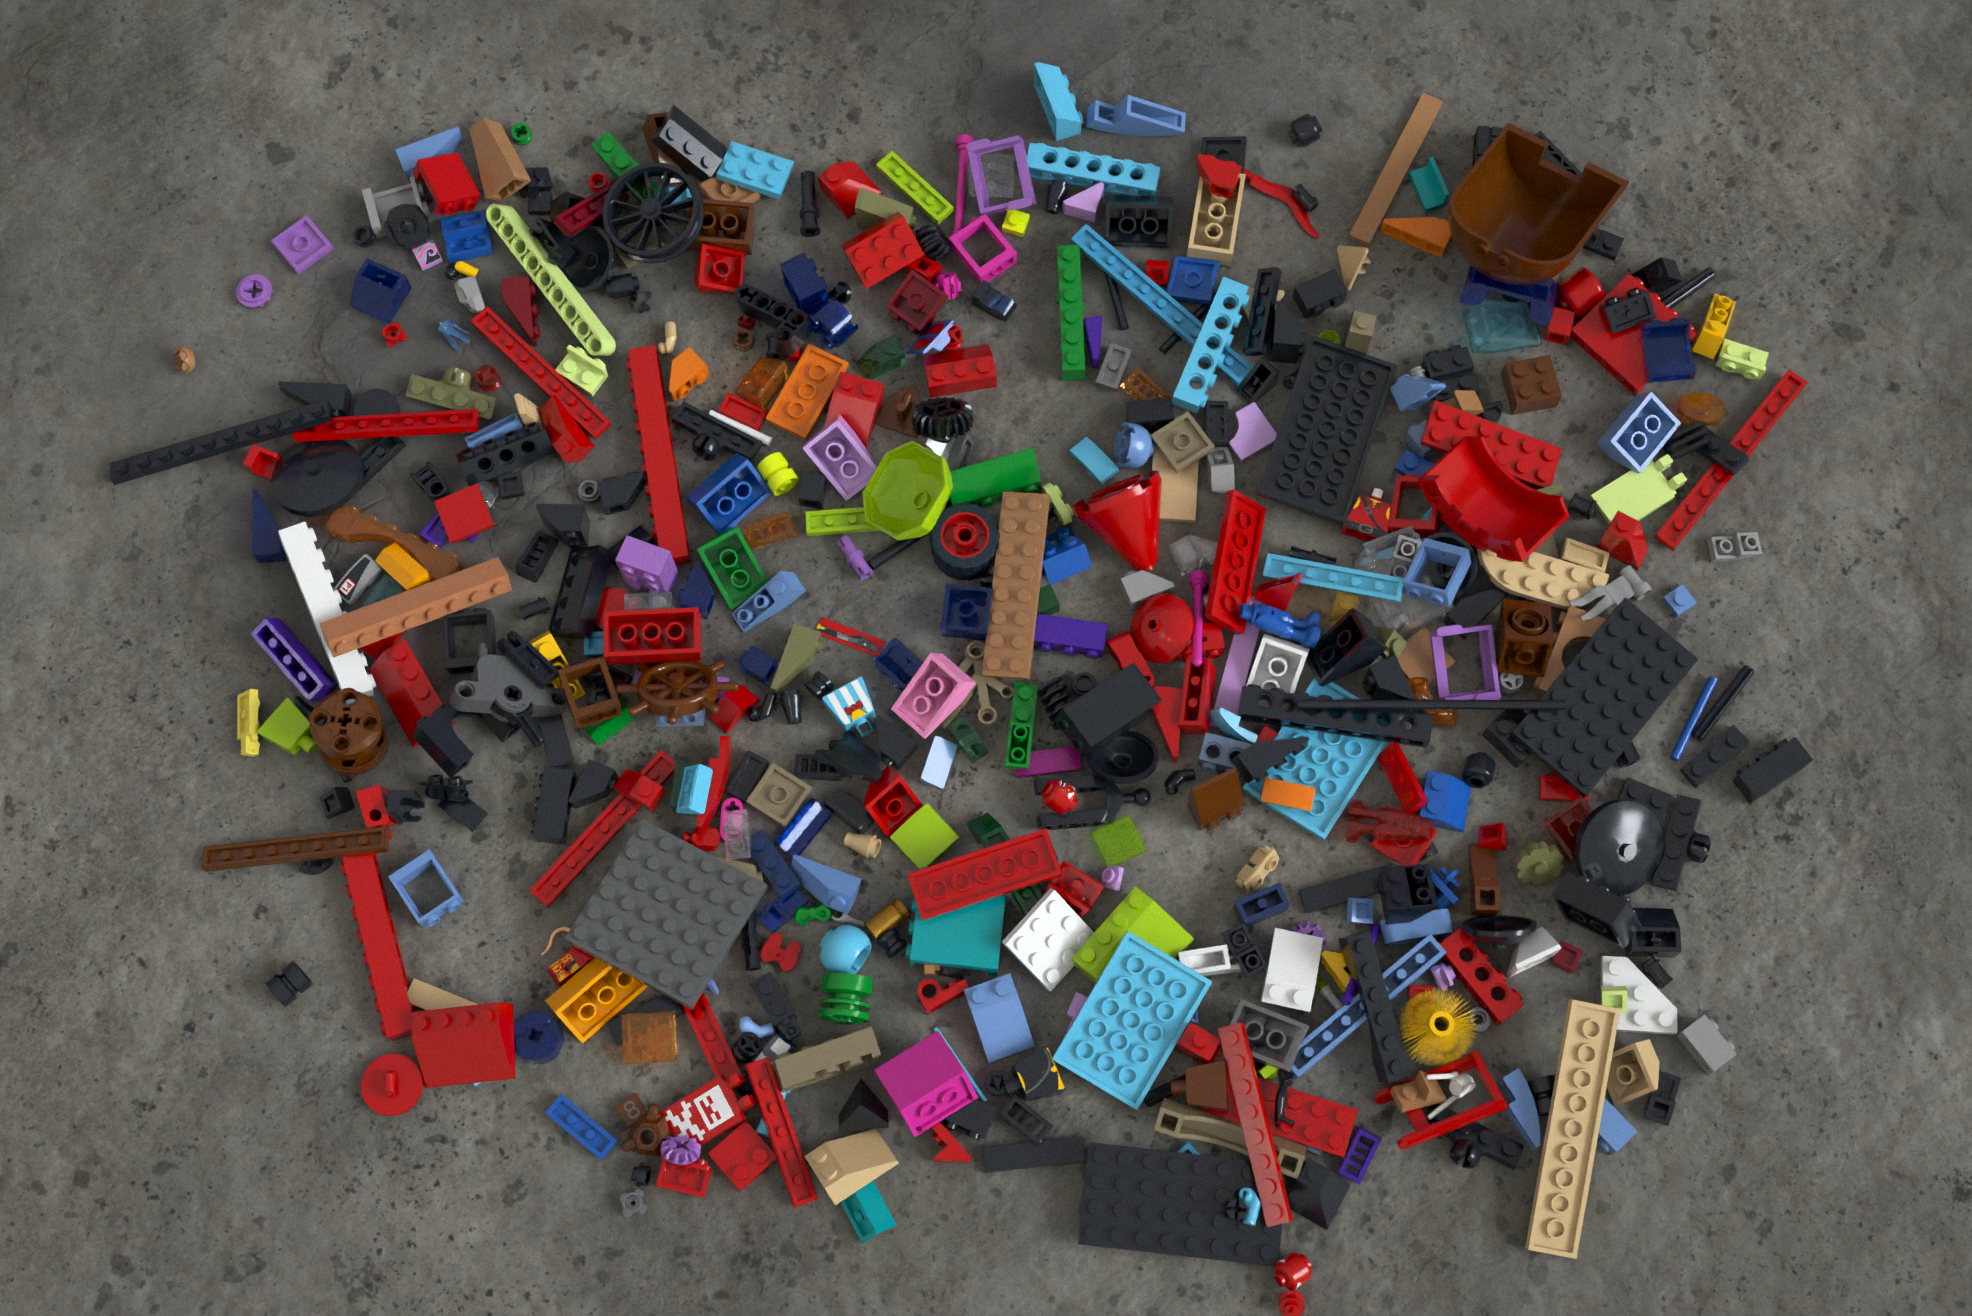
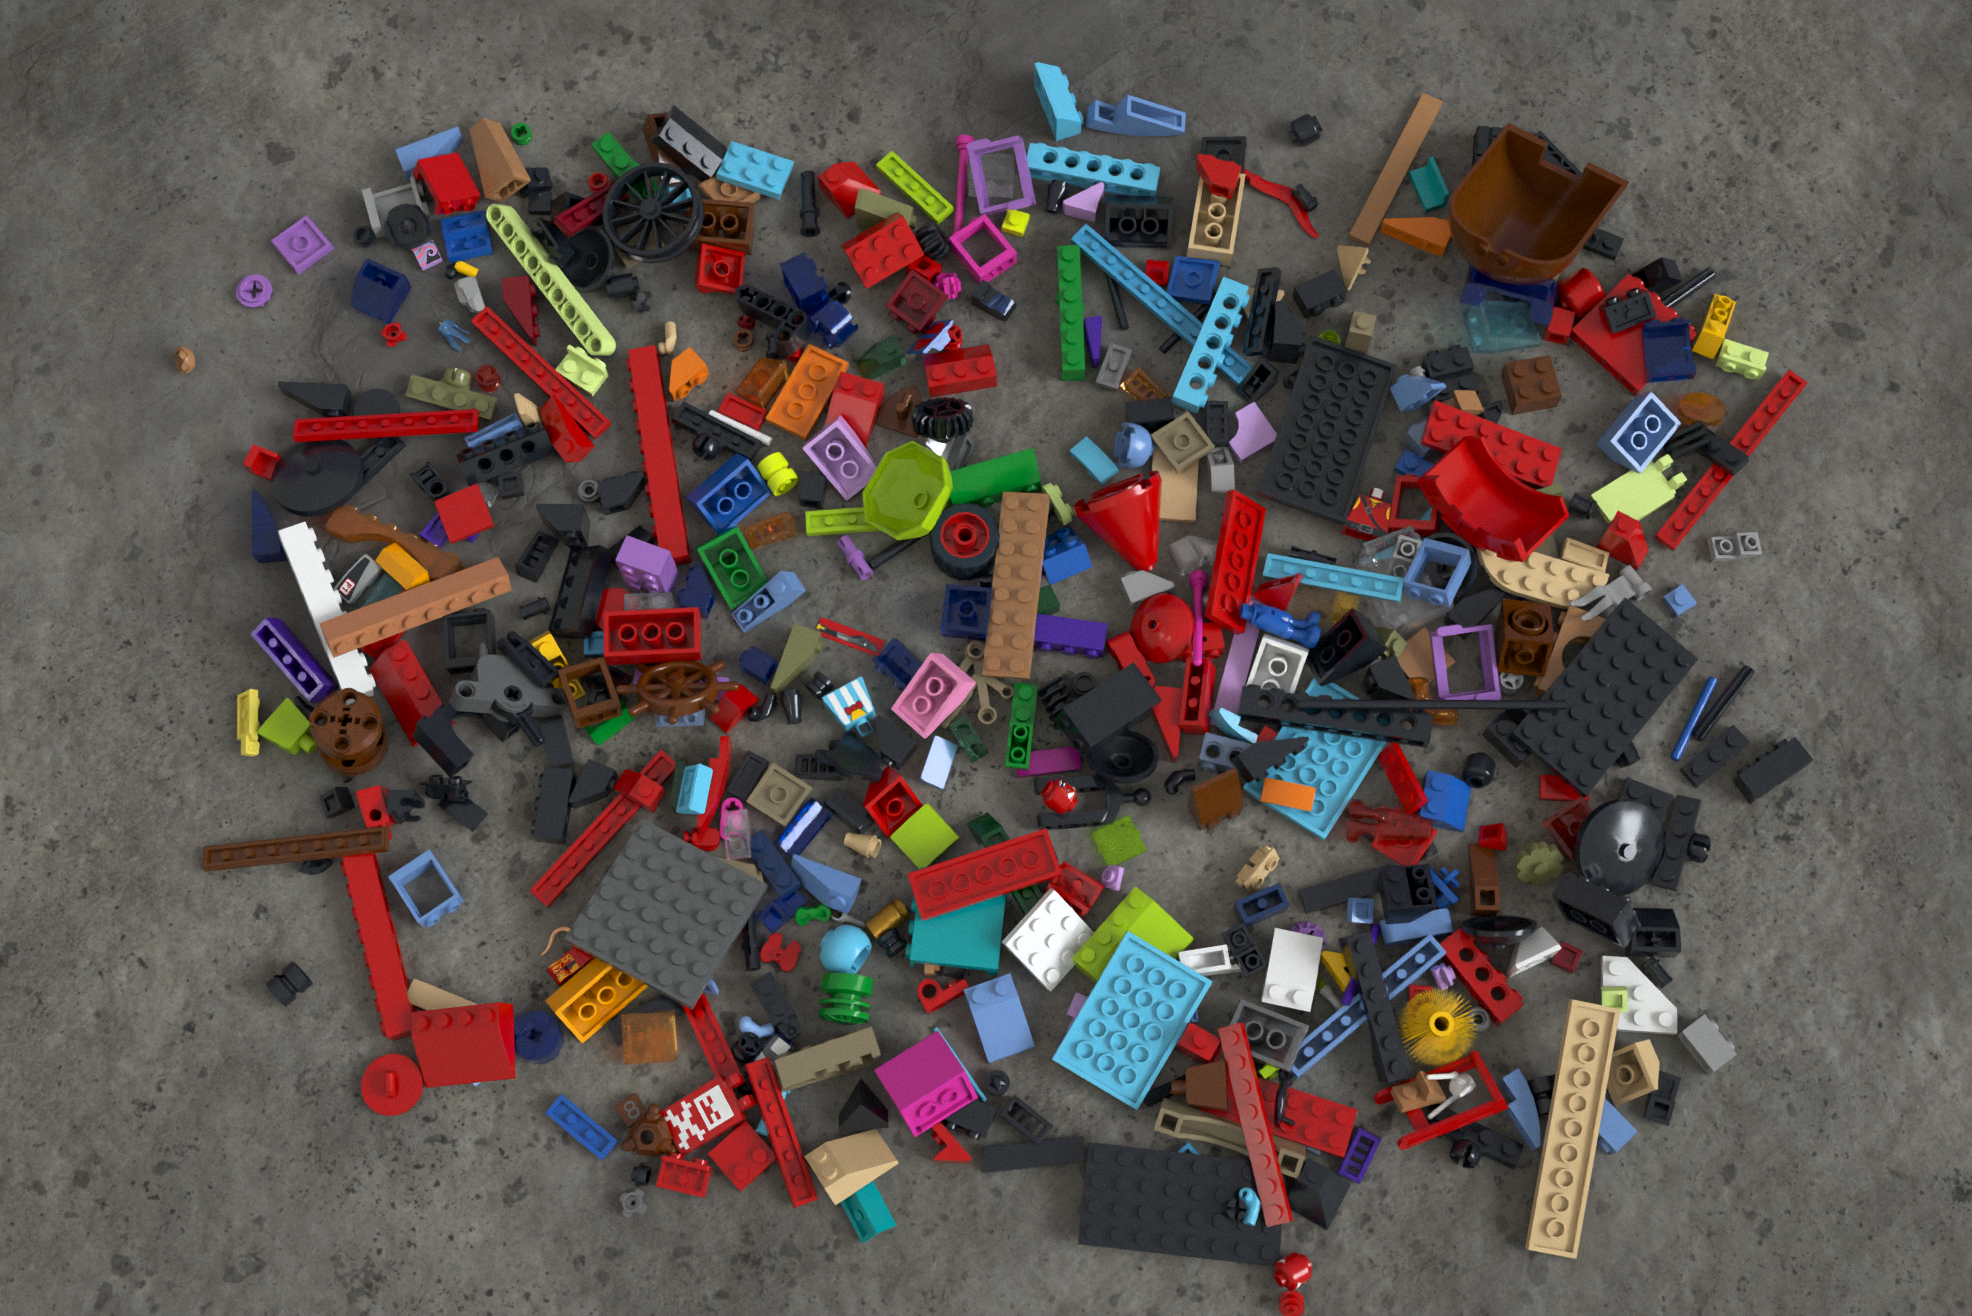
black plate [110,399,332,485] -> none
medium lavender gear [660,1134,701,1165] -> none
black torso [1002,1046,1066,1102] -> none

